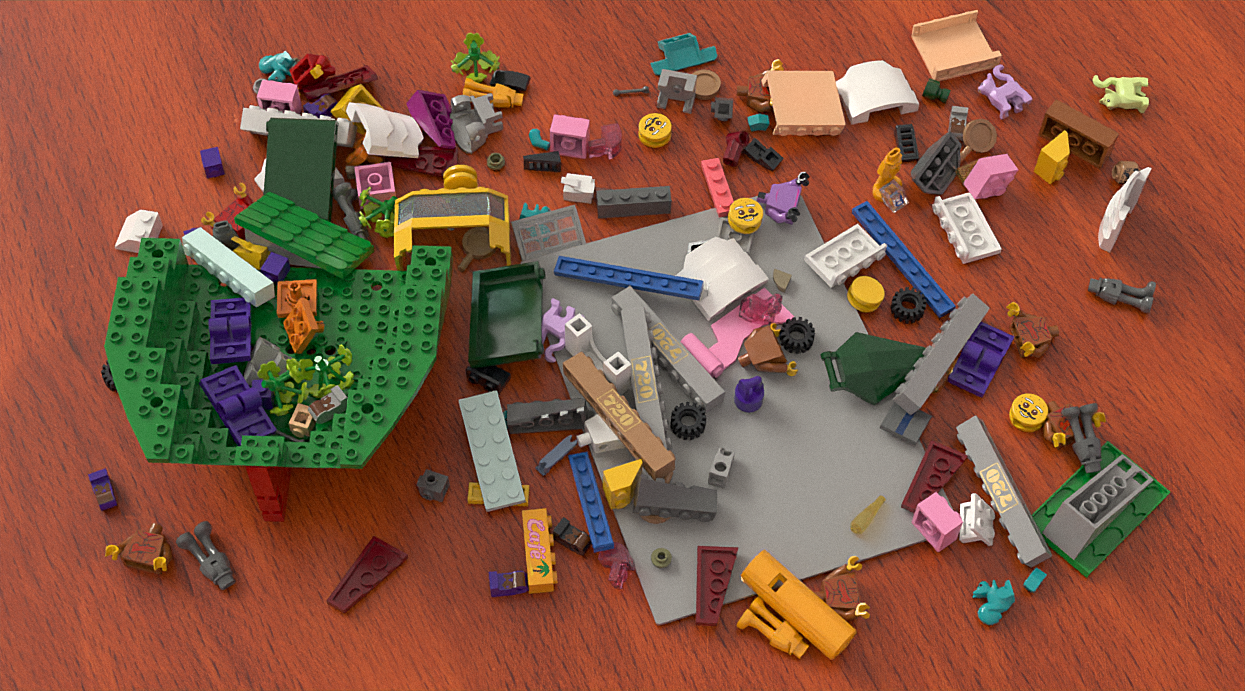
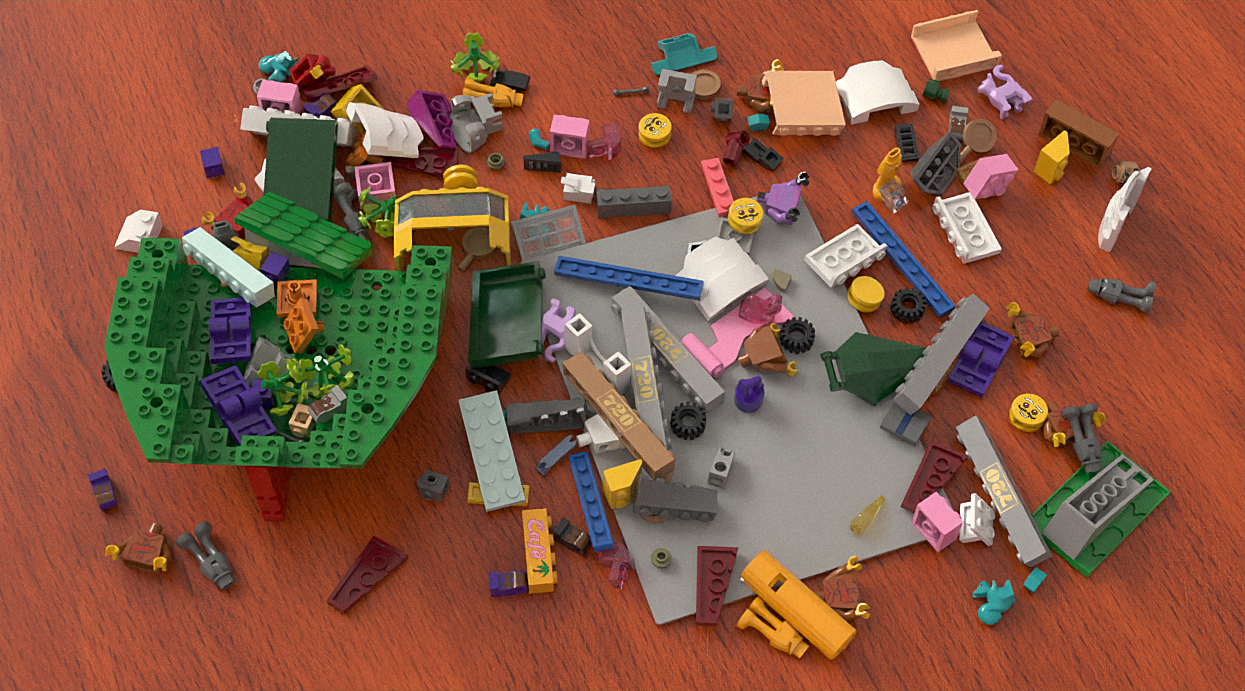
yellowish green animal [1093,75,1149,113] -> none

